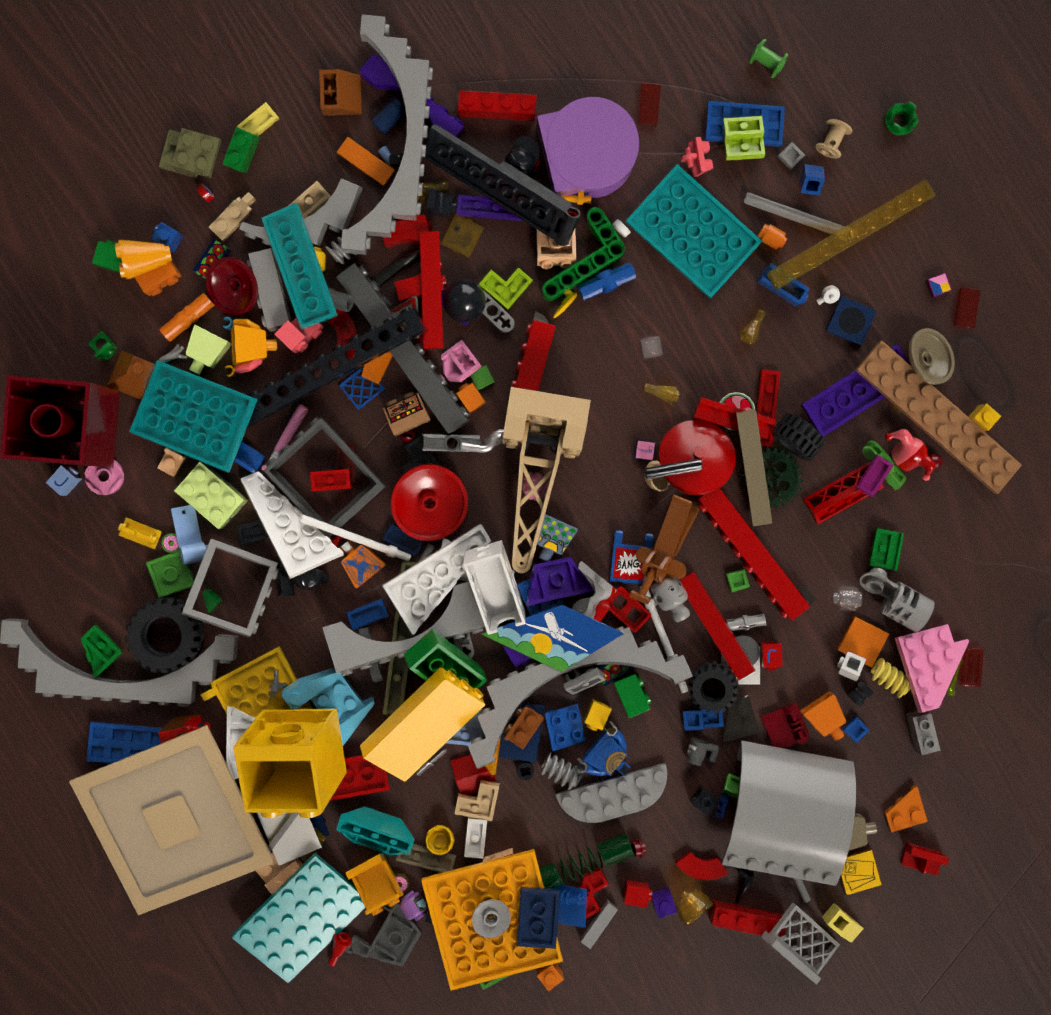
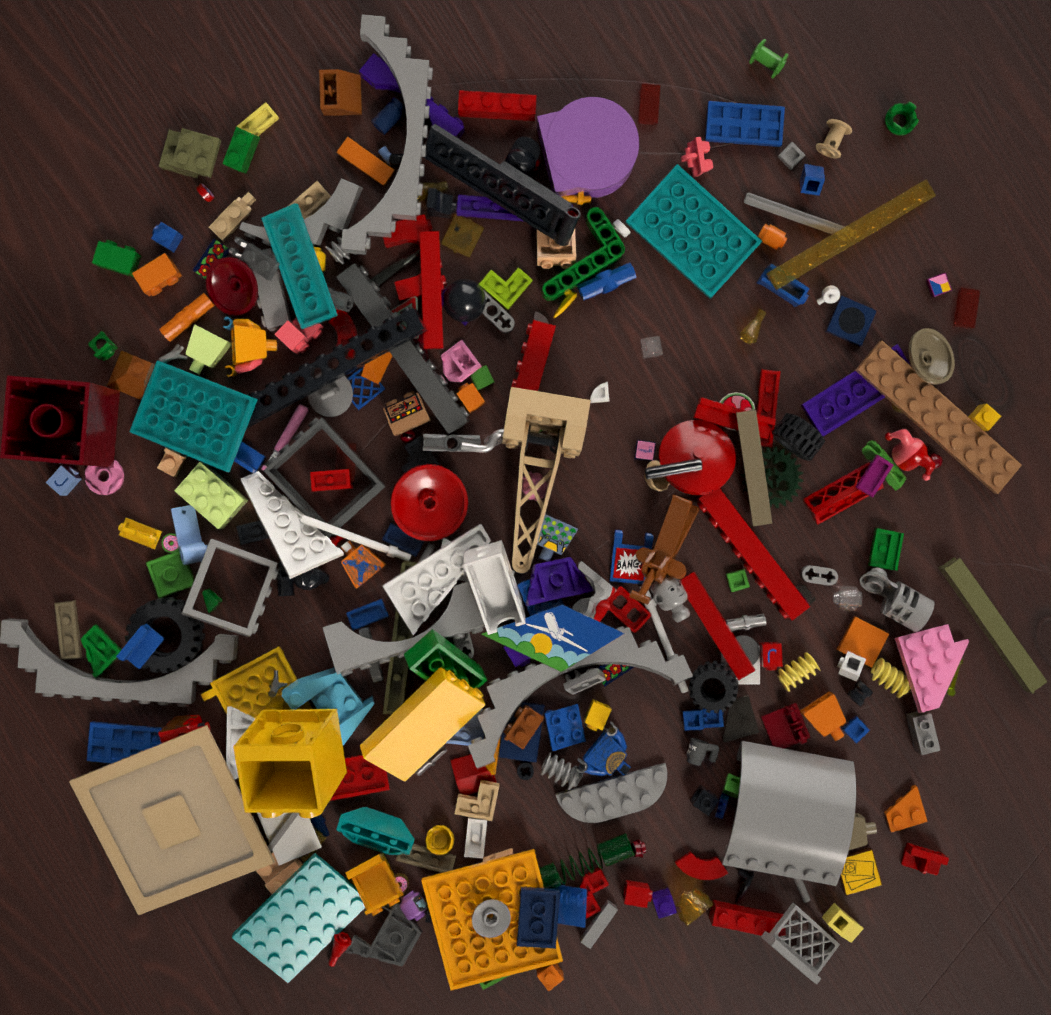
light orange cone [115,240,172,279] -> none
green brick [613,672,651,718] -> none
clear yellow cone [644,384,680,405] -> none
lime slope [723,116,765,161] -> none
clear red tile [960,647,984,687] -> none
none -> dark tan tile [54,600,82,660]
none -> blue panel [116,624,164,669]
none -> dark grey hinge [229,237,280,281]
none -> light grey shield [308,373,353,417]
none -> white tile [590,382,609,403]
none -> light yellow piece [777,652,821,692]
none -> light grey beam [800,565,838,585]
none -> olive tile [938,557,1047,694]

